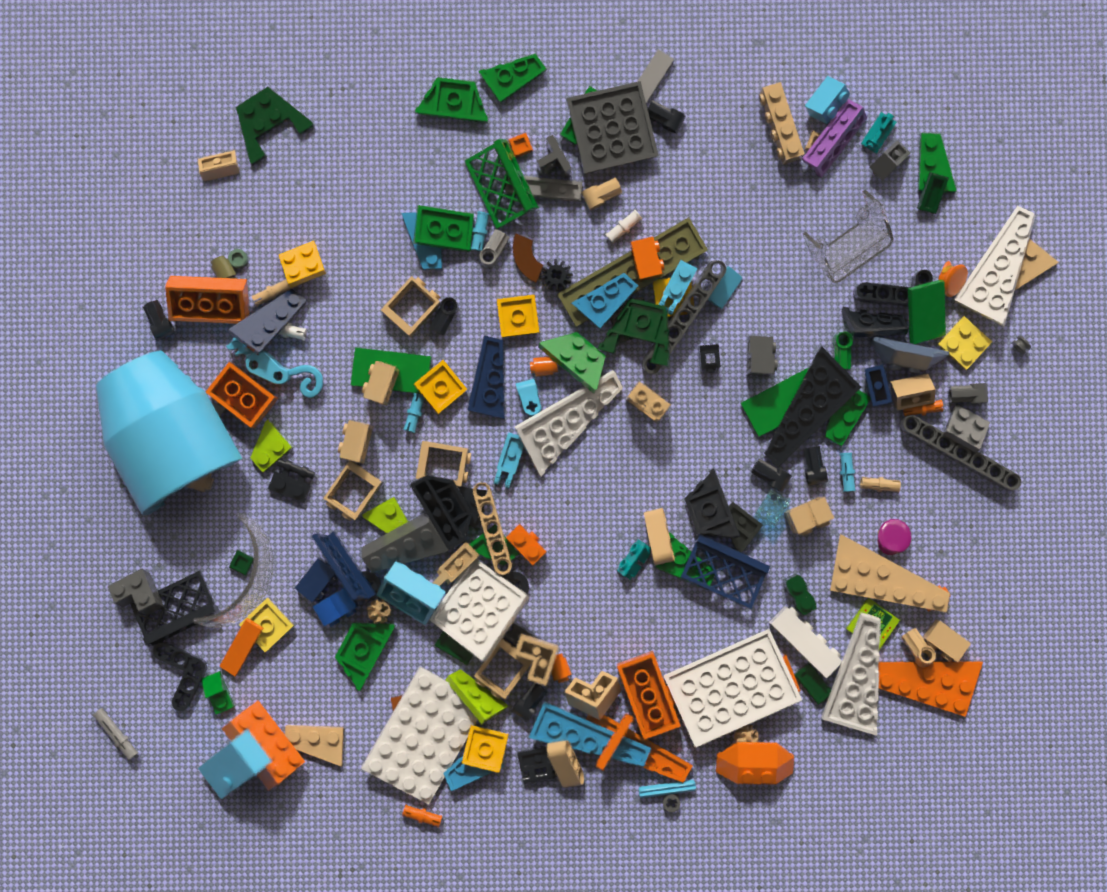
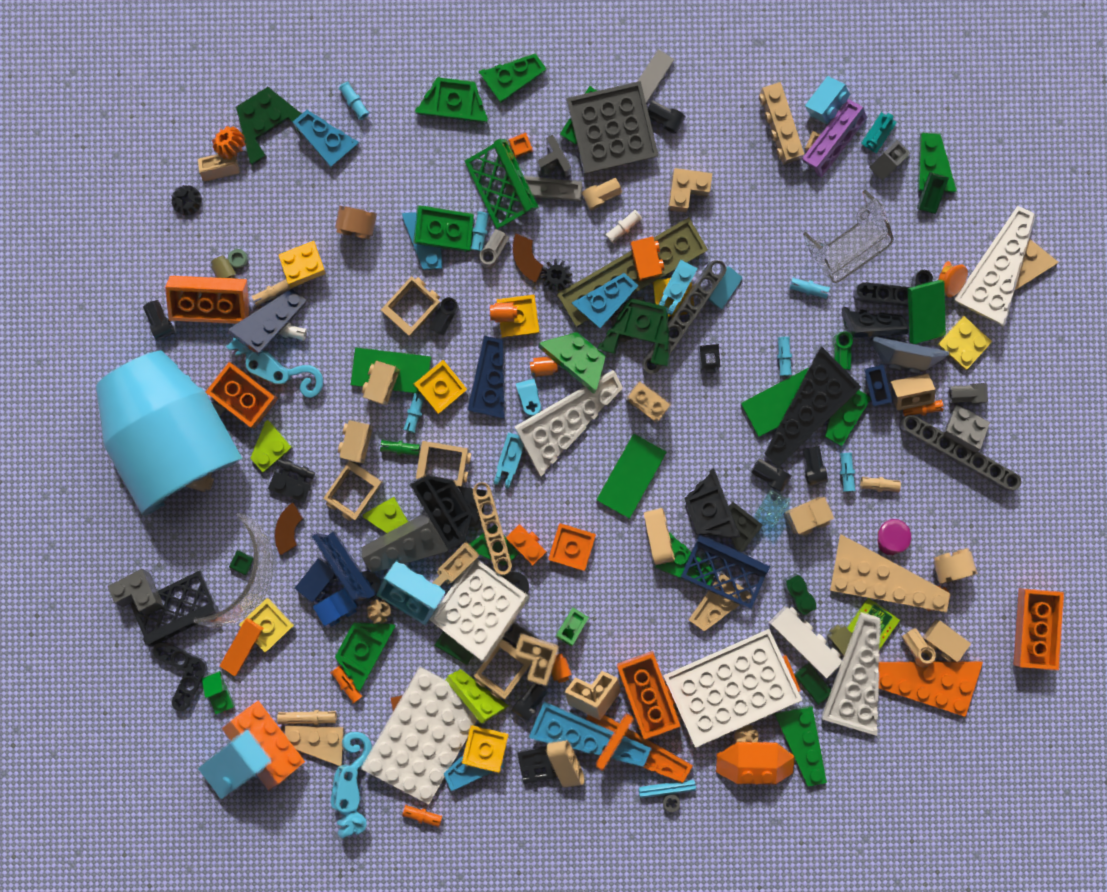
light grey pin [92,708,139,761] -> none
teal hinge [617,539,651,580] -> none
dark grey brick [746,336,778,377] -> none
dark grey bush [1012,336,1031,355] -> none
none -> black gear [171,185,202,216]
none -> orange gear [212,126,246,160]
none -> reddish brown tile [275,502,304,555]
none -> tan pin [277,710,337,725]
none -> dark azure wing [292,110,359,167]
none -> orange pin [330,666,362,703]
none -> medium azure animal [330,732,372,838]
none -> medium nougat brick [335,205,377,240]
none -> medium azure pin [338,82,369,120]
none -> green pin [380,440,420,457]
none -> orange brick [490,303,517,322]
none -> orange plate [548,523,596,571]
none -> slope [555,607,589,647]
none -> green tile [596,433,667,519]
none -> tan brick [668,168,713,212]
none -> tan wing [688,573,751,631]
none -> green wing [774,706,827,786]
none -> medium azure pin [777,337,793,376]
none -> medium azure pin [789,277,830,299]
none -> olive brick [827,624,852,655]
none -> tan brick [933,548,978,584]
none -> orange brick [1013,588,1064,670]

